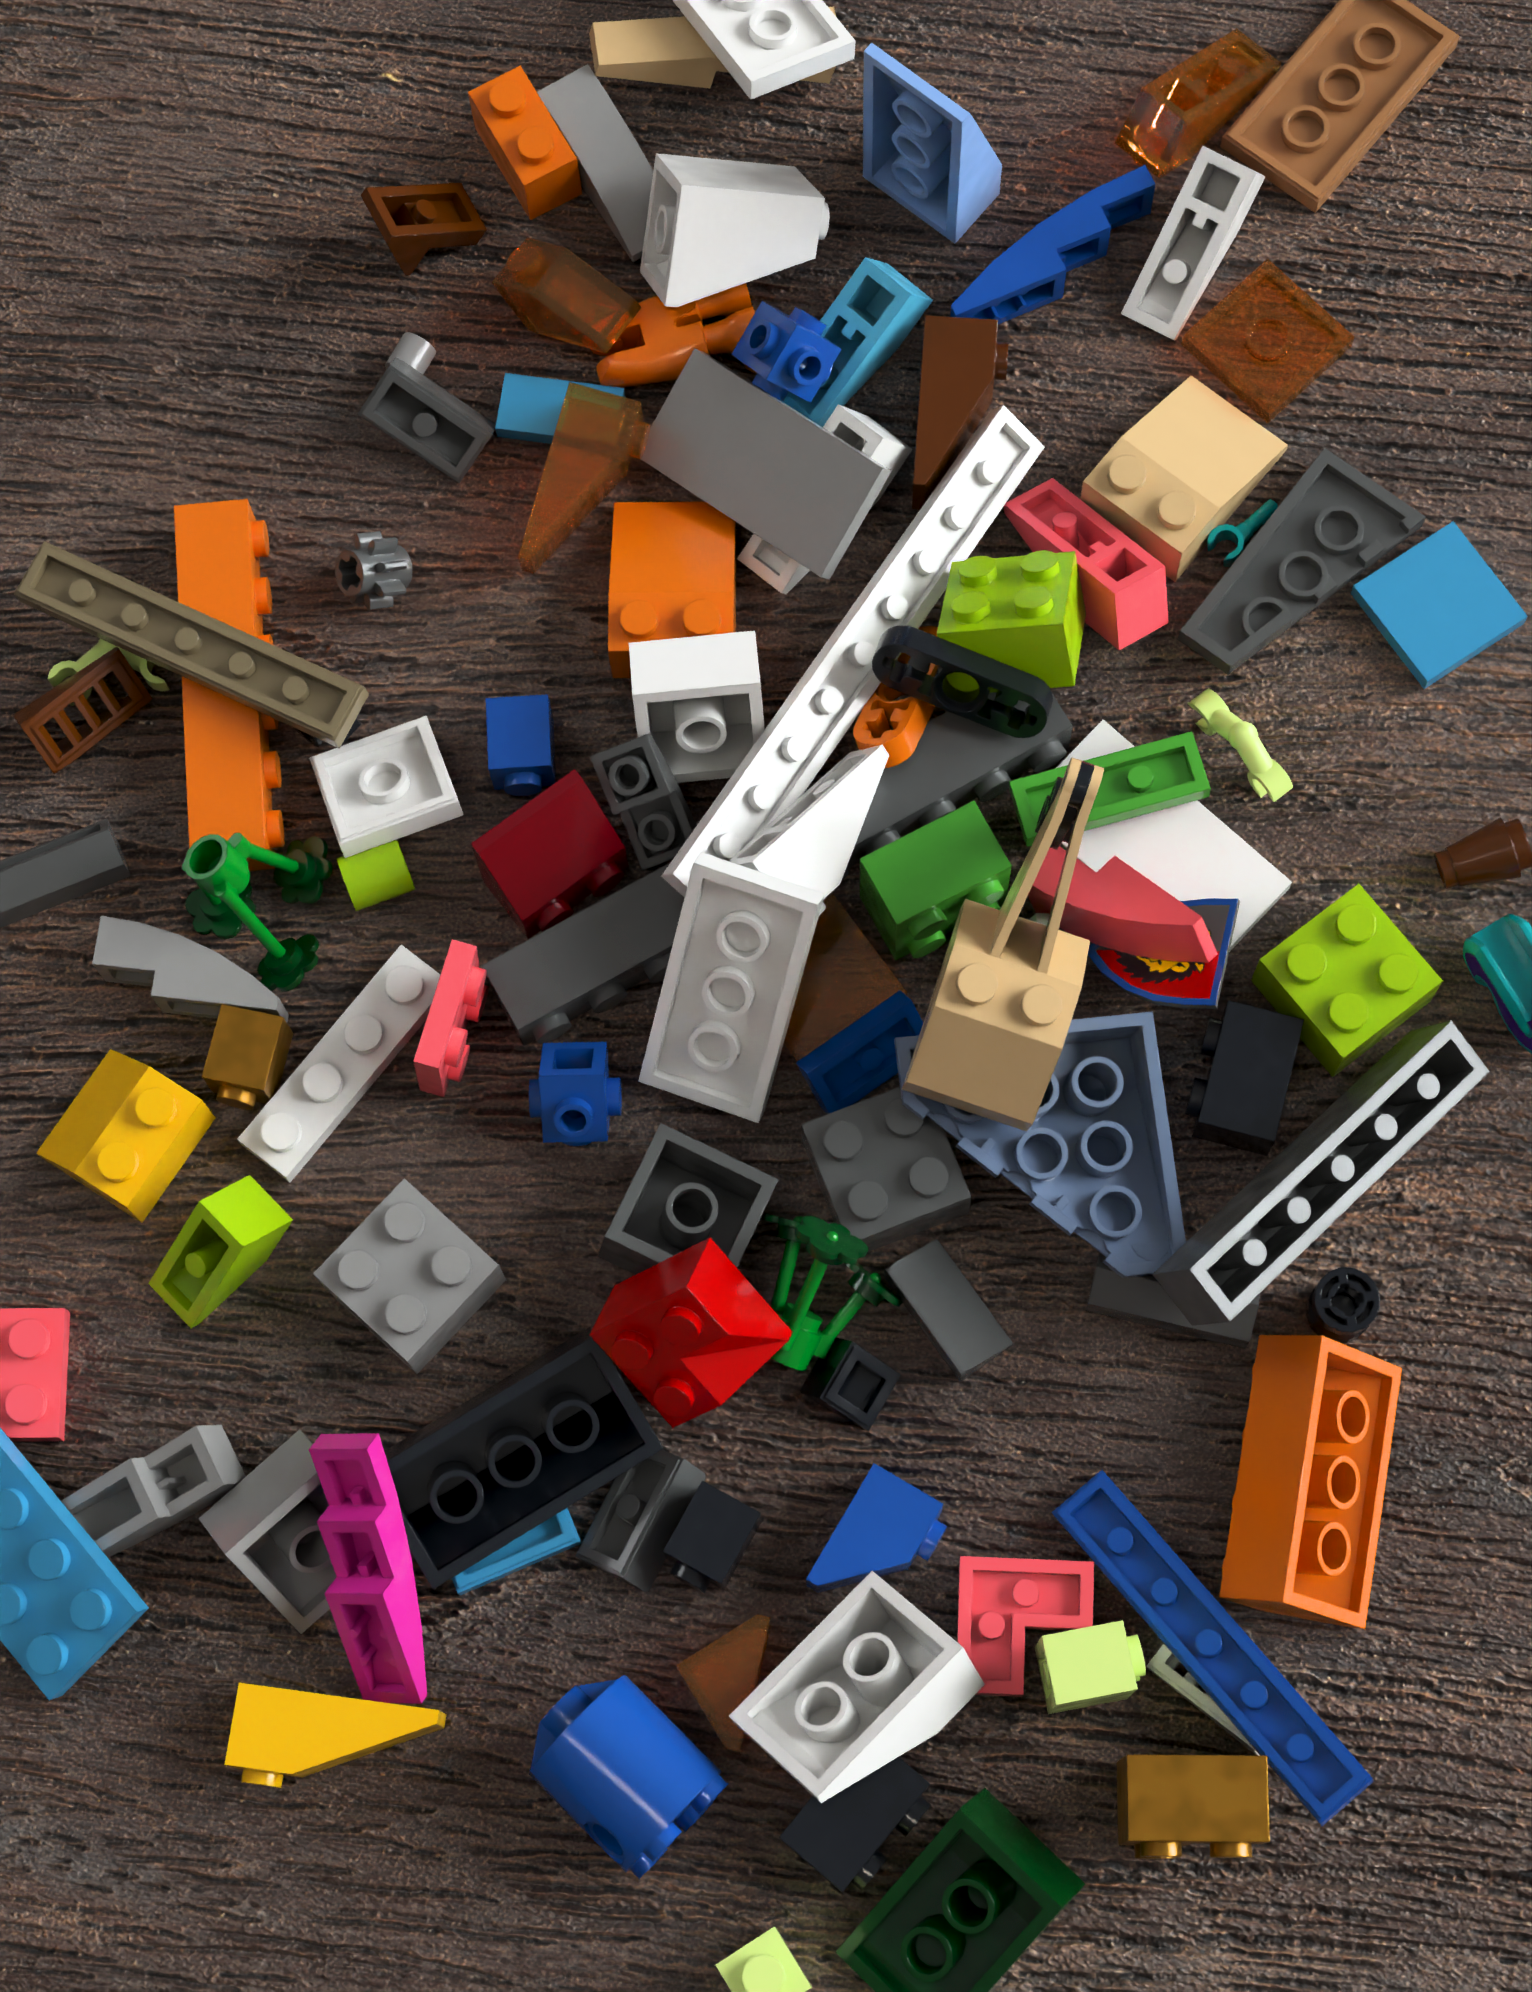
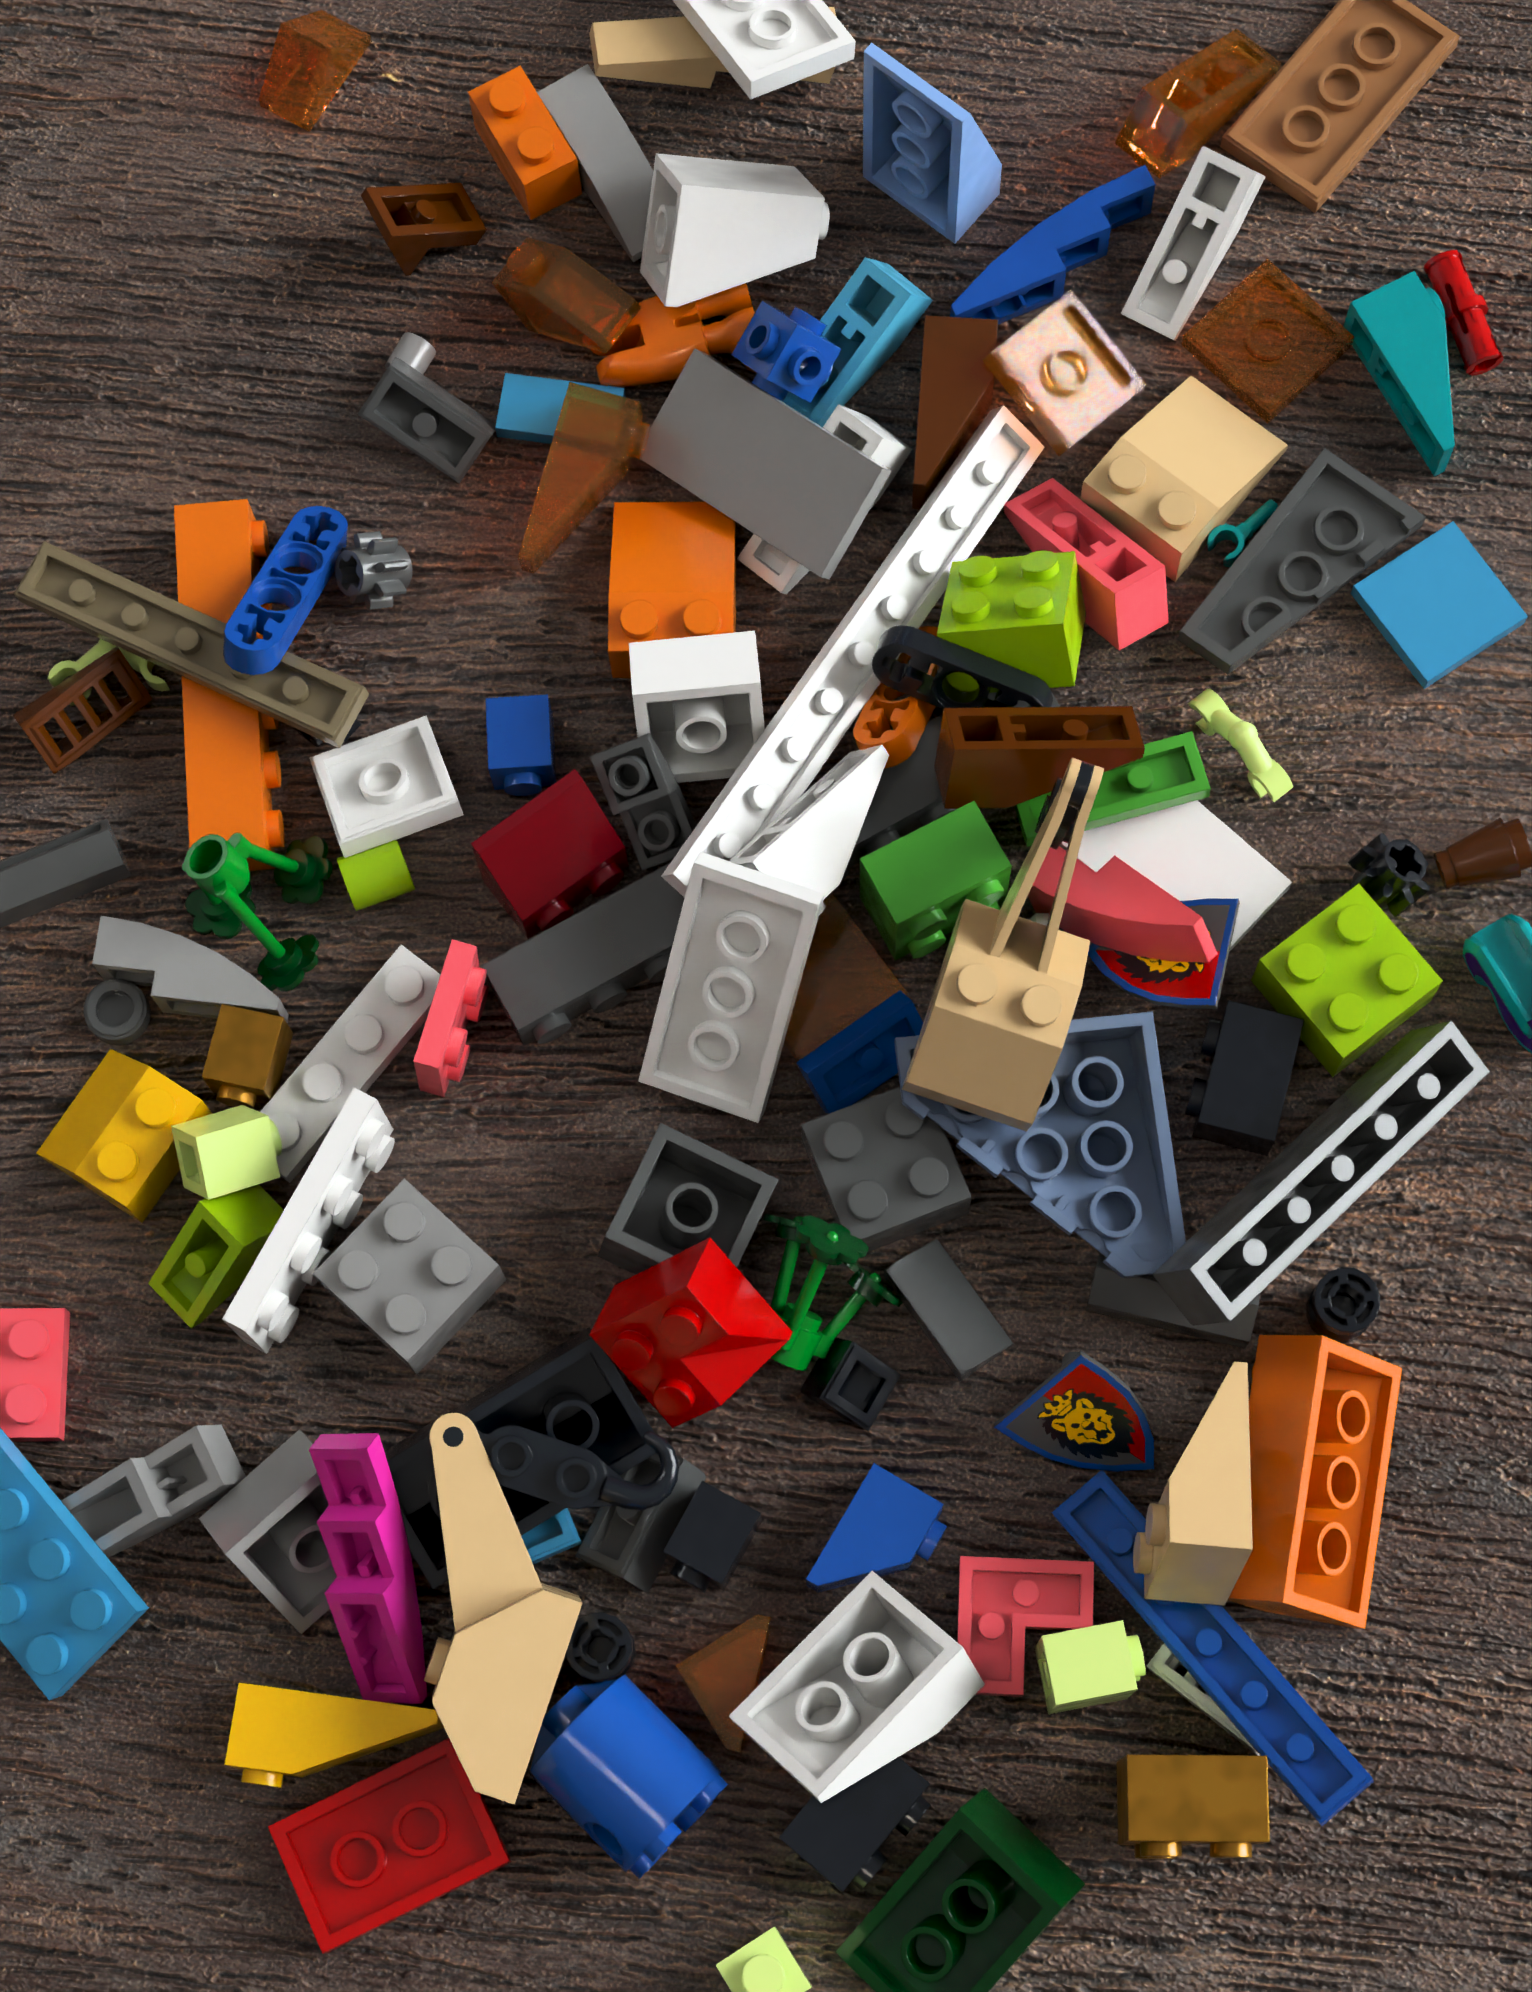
blue brick [529,1042,622,1146] -> none
none -> dark grey tile [84,979,151,1045]
none -> yellowish green brick [171,1105,282,1200]
none -> white plate [222,1088,395,1354]
none -> blue beam [223,506,348,675]
none -> clear orange slope [259,10,372,132]
none -> red plate [268,1738,512,1954]
none -> tan slope [424,1413,679,1805]
none -> black wheel [566,1612,636,1683]
none -> reddish brown slope [934,706,1145,809]
none -> clear orange tile [982,289,1147,456]
none -> shield [994,1351,1154,1472]
none -> tan slope [1133,1361,1253,1606]
none -> teal slope [1342,271,1455,477]
none -> black gear [1348,833,1430,917]
none -> red pin [1424,250,1504,376]

